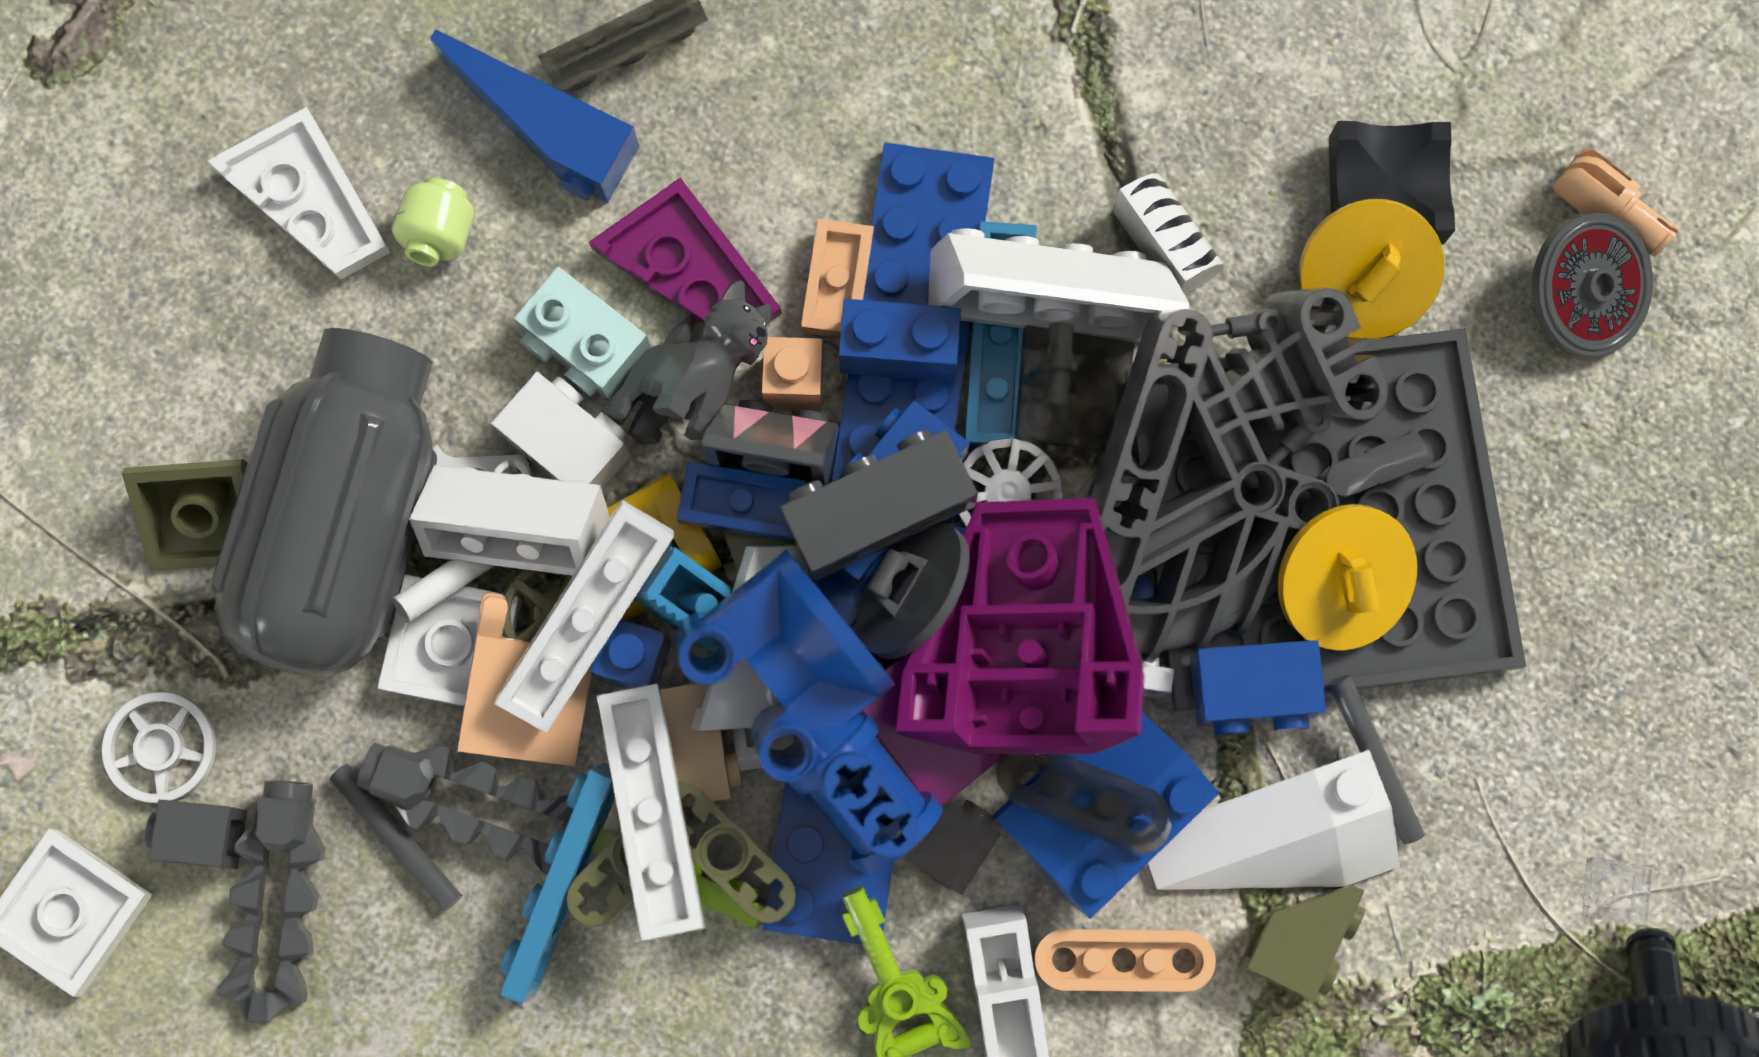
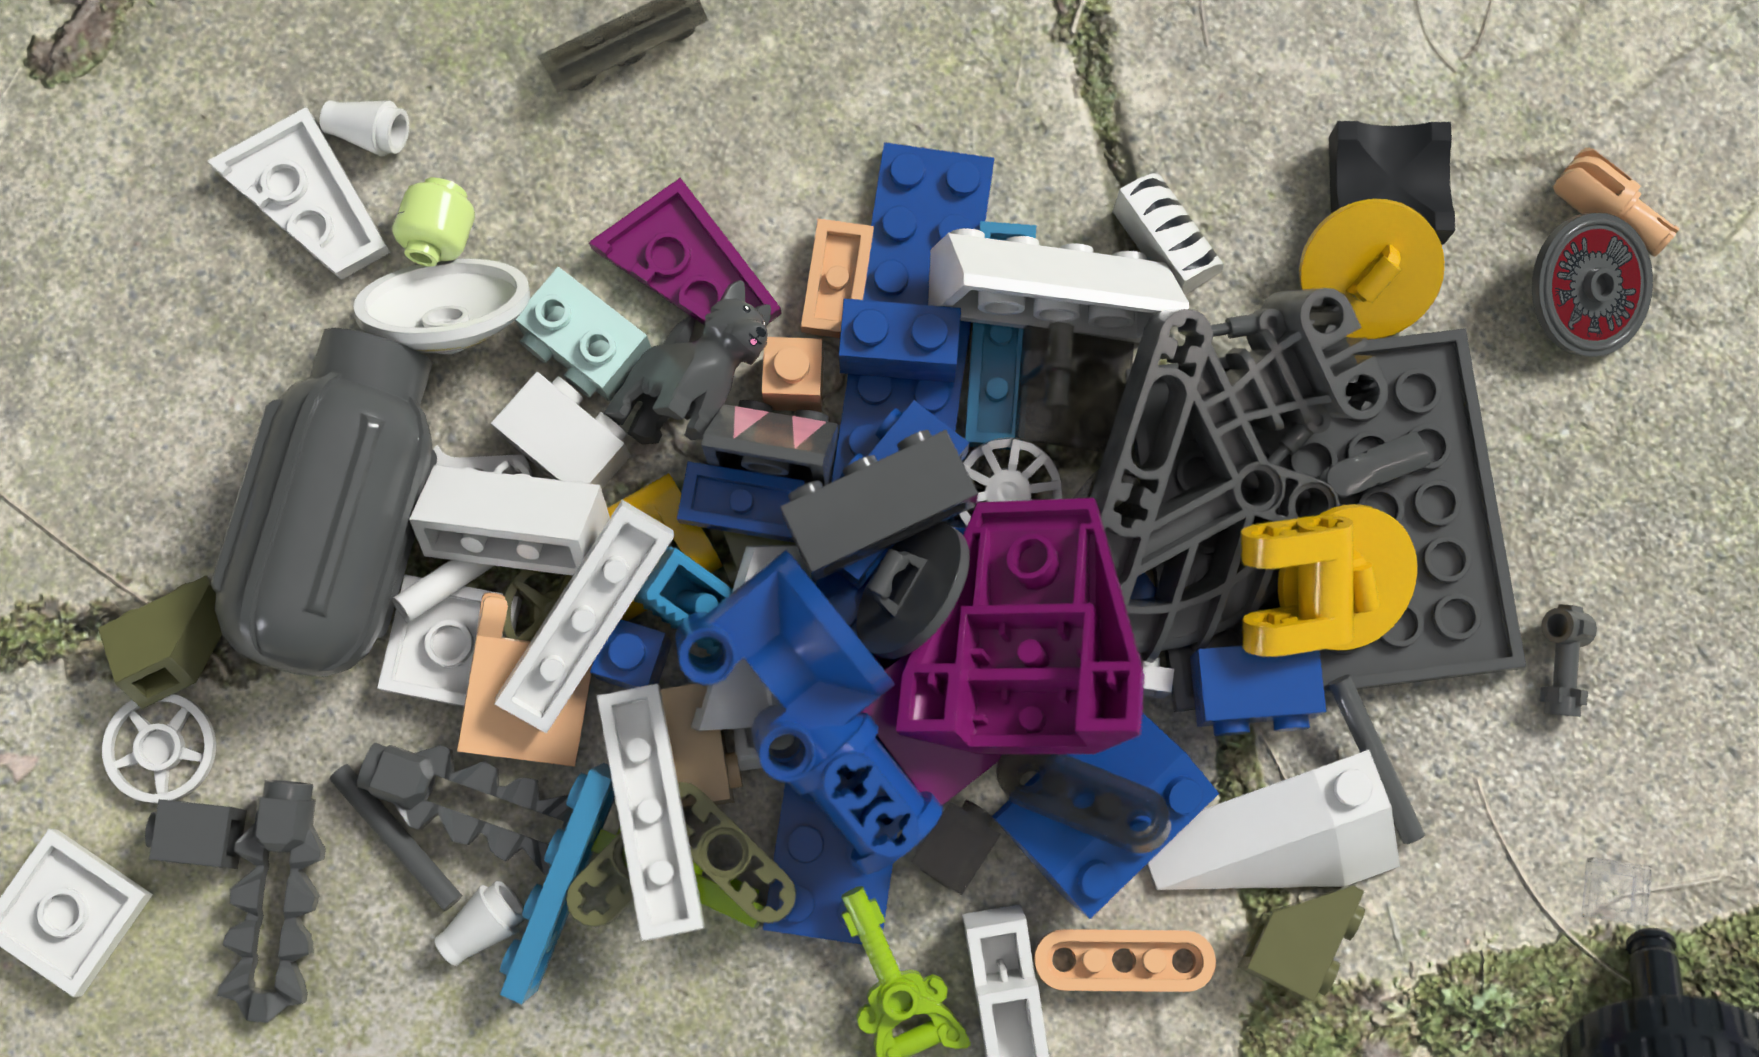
olive slope [122,459,248,571] -> none
blue slope [430,29,640,203] -> none
none -> olive slope [98,575,222,709]
none -> white cone [320,100,409,157]
none -> white dish [353,259,530,354]
none -> white cone [434,881,525,966]
none -> yellow connector [1241,515,1354,657]
none -> dark grey bar [1540,604,1597,717]

